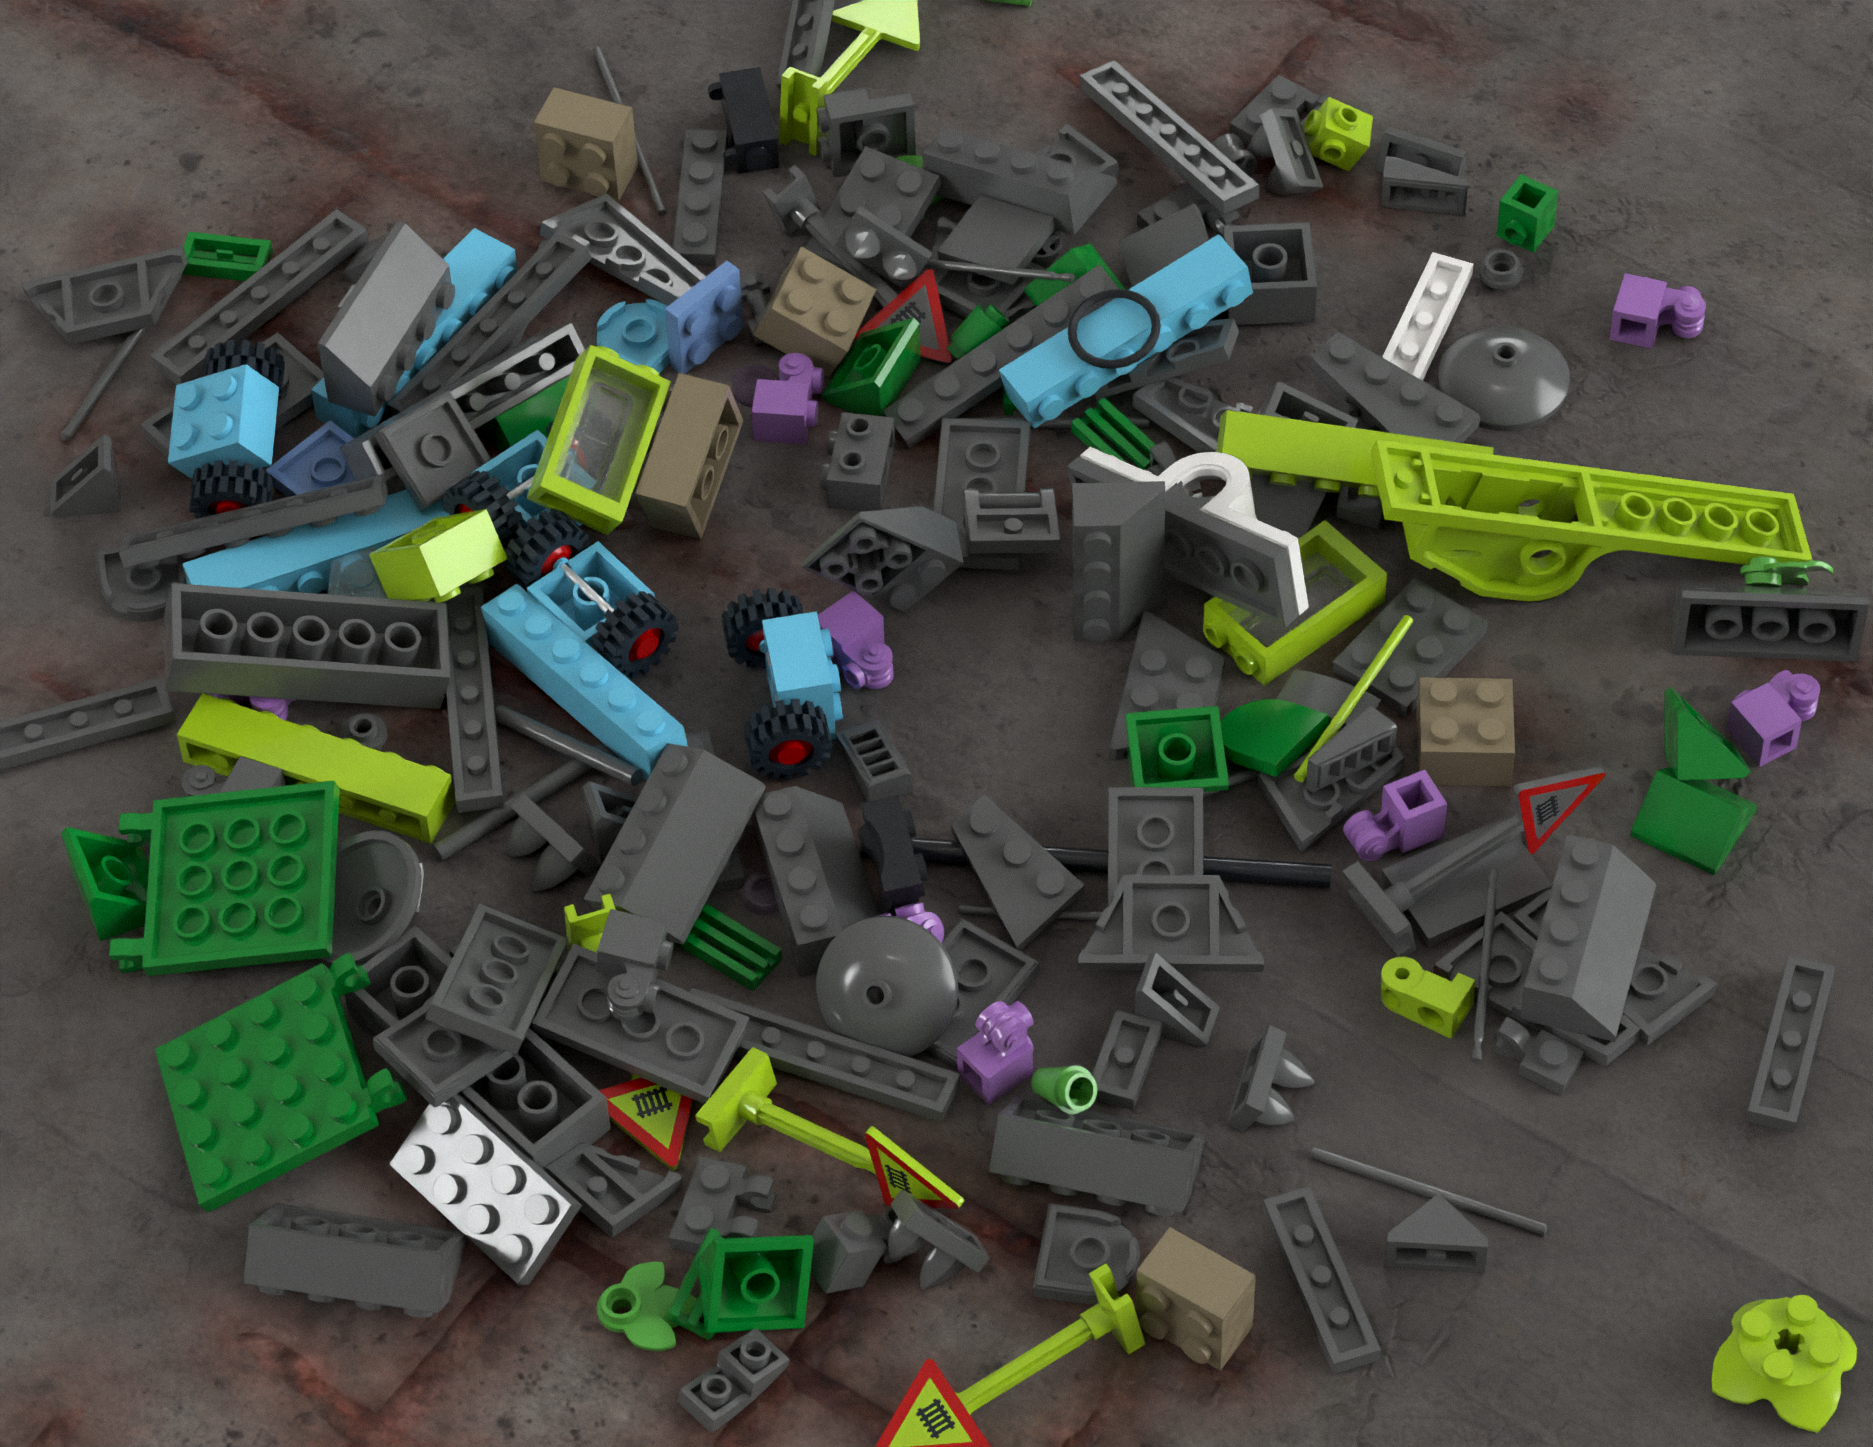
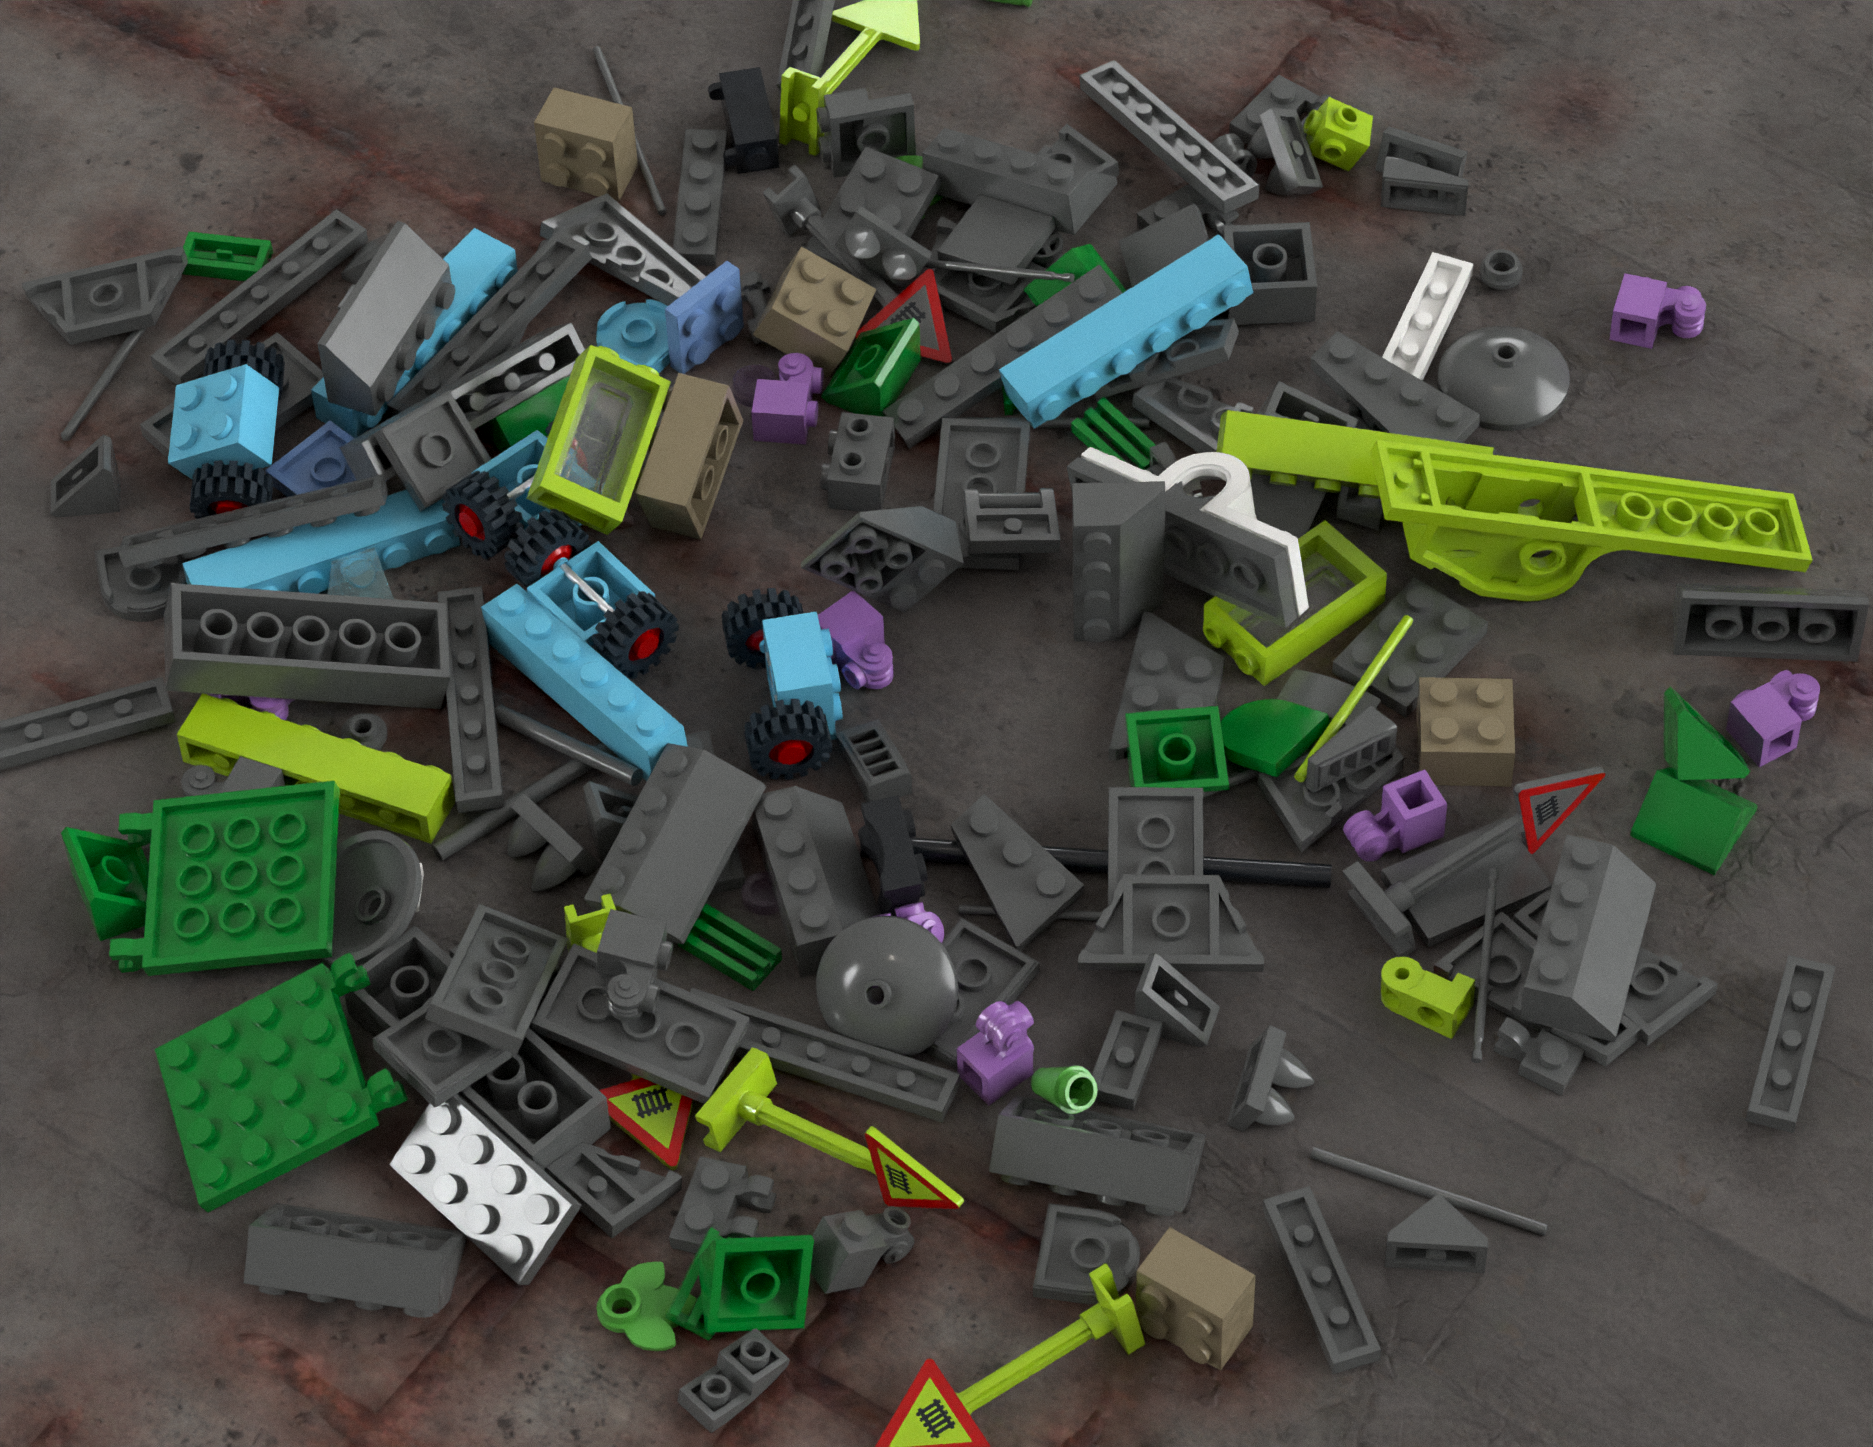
lime brick [369,509,508,603] -> none
dark grey tile [888,1189,990,1290] -> none
green brick [947,304,1010,359] -> none
black tyre [1068,289,1161,369] -> none
green brick [1496,174,1558,253] -> none
lime brick [1711,1295,1857,1433] -> none
bright green plate [1740,557,1833,587] -> none

